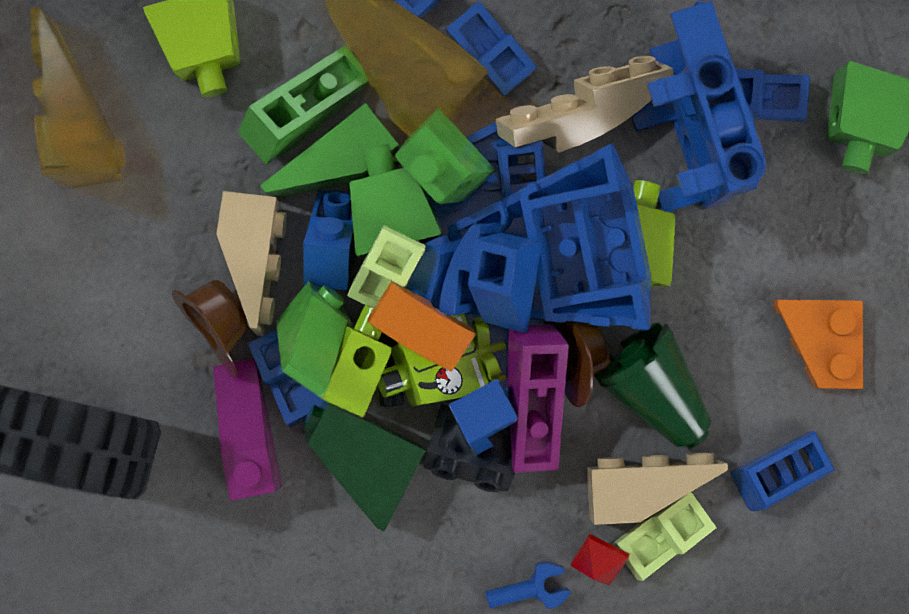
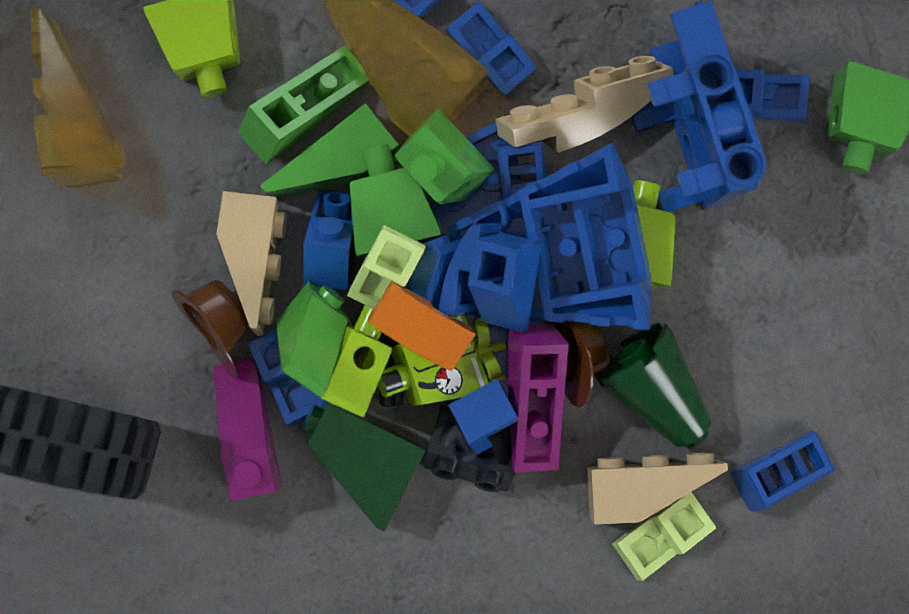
blue bar [485,561,570,609] -> none
red slope [570,534,630,585] -> none
orange wing [773,300,863,389] -> none

